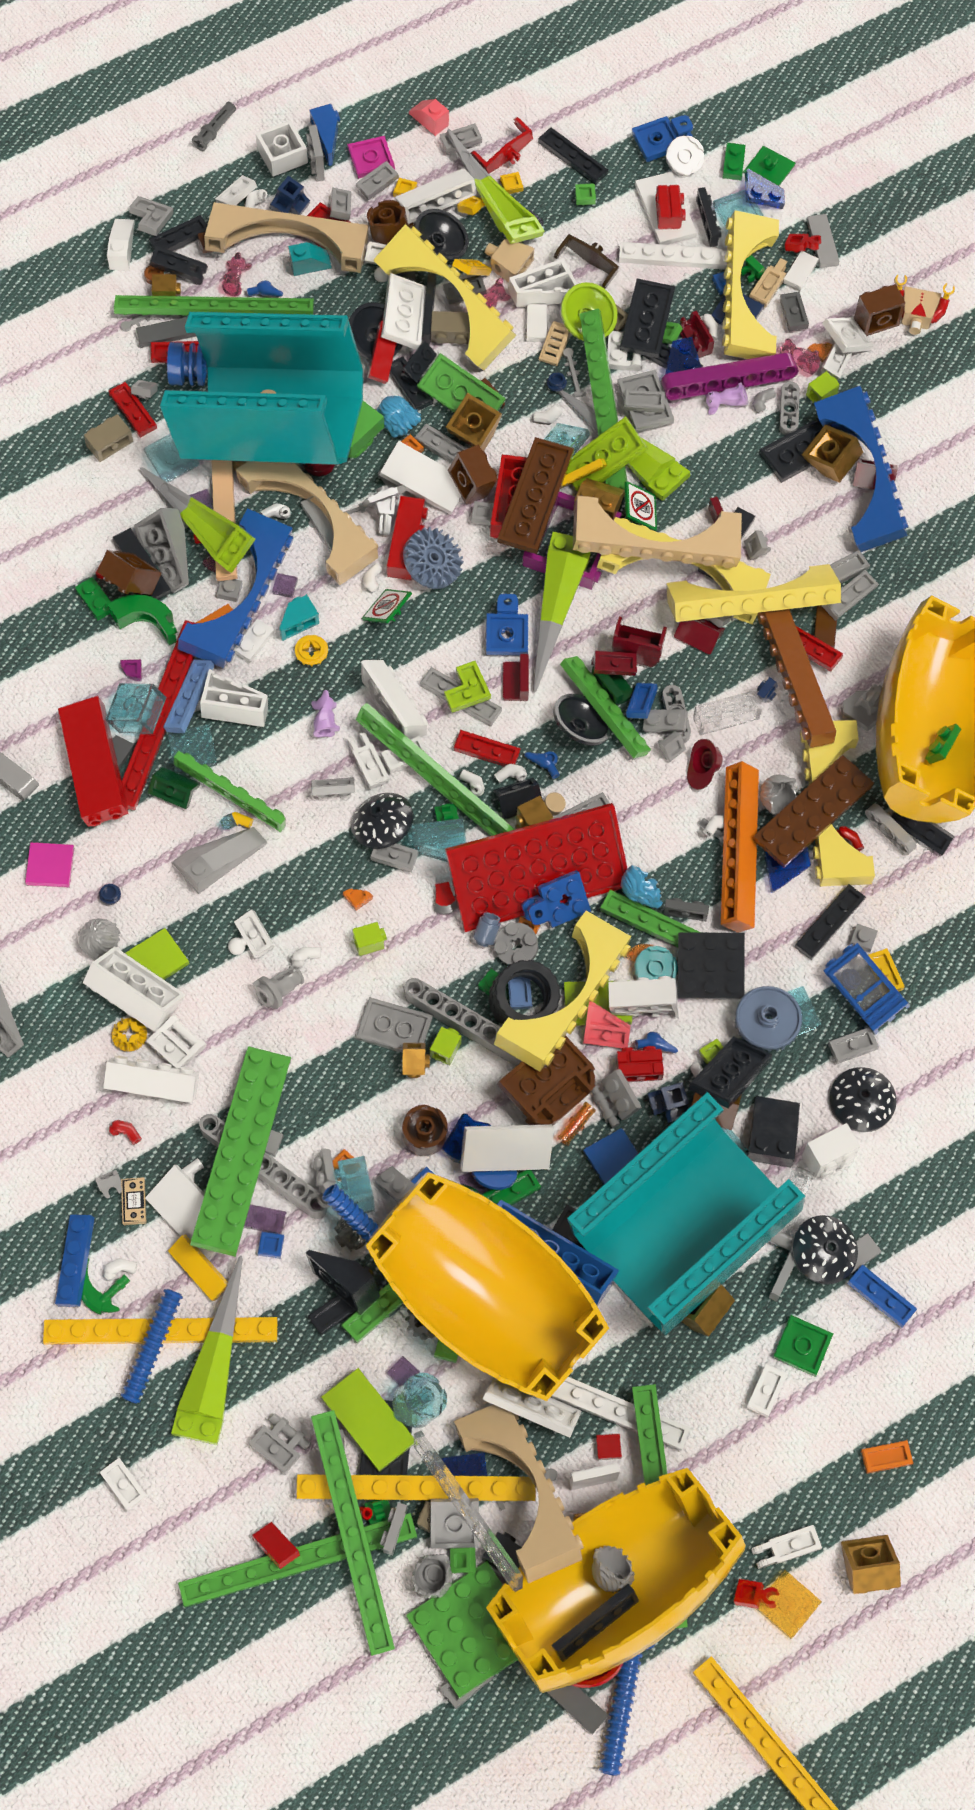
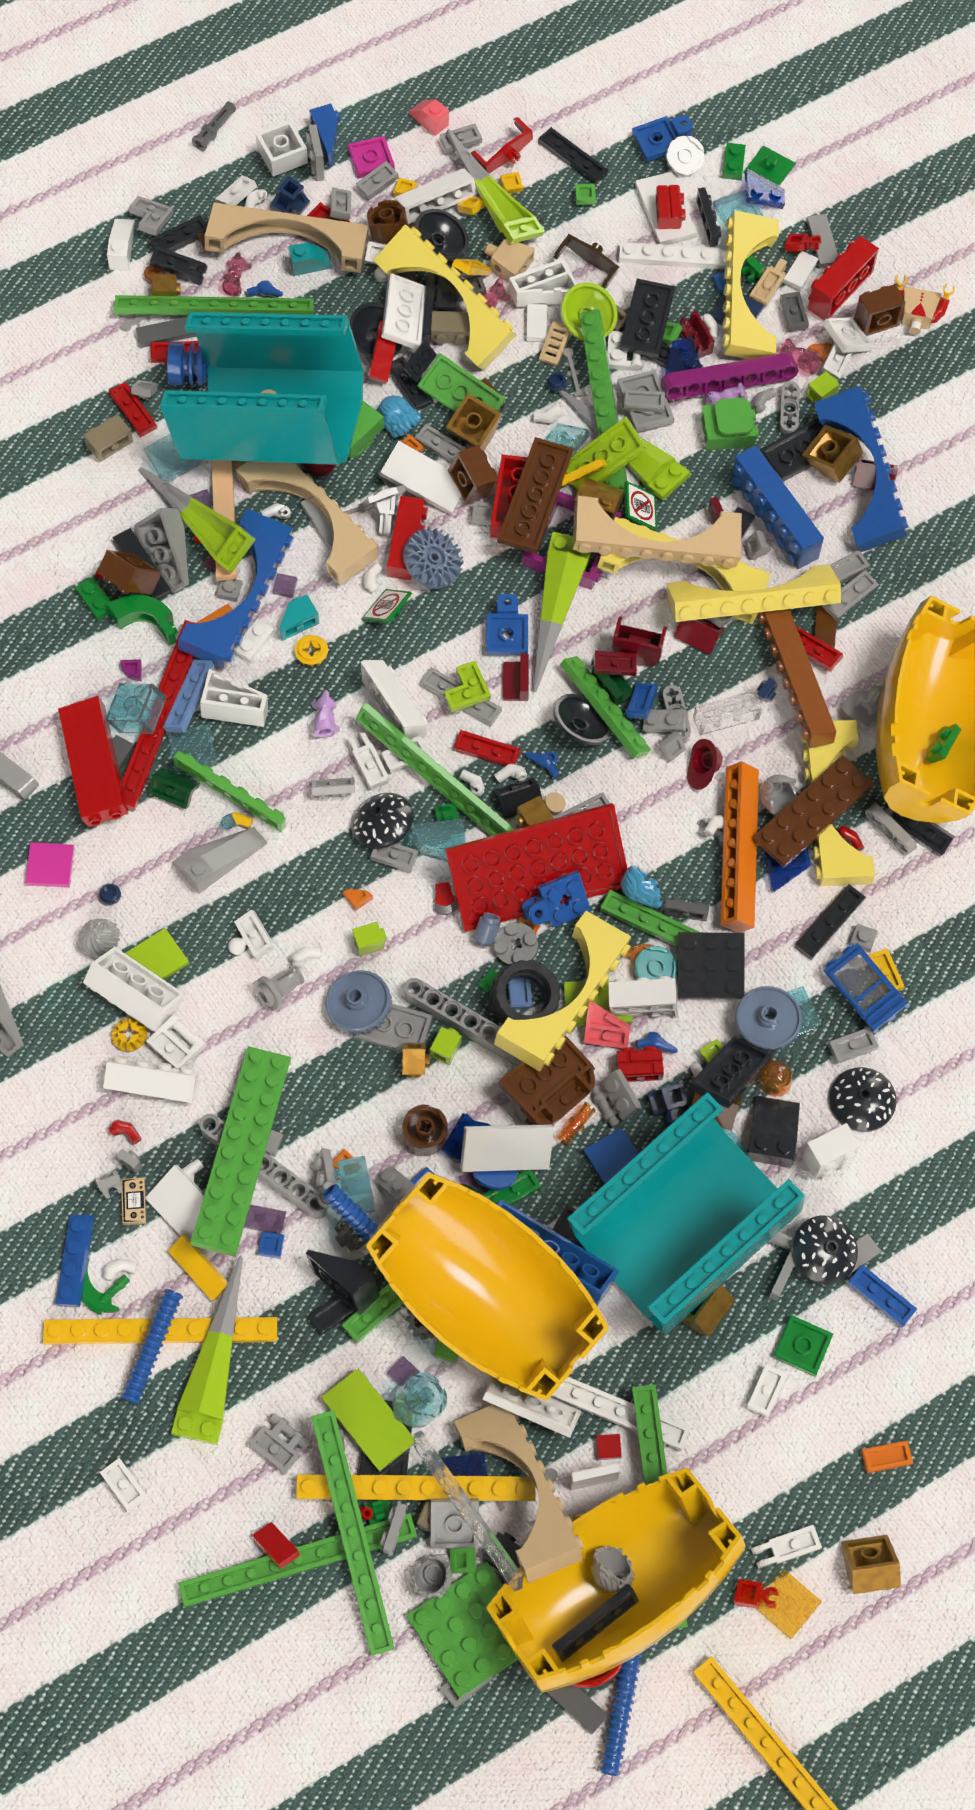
none -> light grey plate [116,1149,142,1175]
none -> sand blue wheel [325,970,392,1036]
none -> black plate [436,257,460,312]
none -> bright green brick [701,398,759,451]
none -> blue brick [731,446,824,569]
none -> clear orange hair [759,1060,793,1097]
none -> red brick [808,236,879,320]

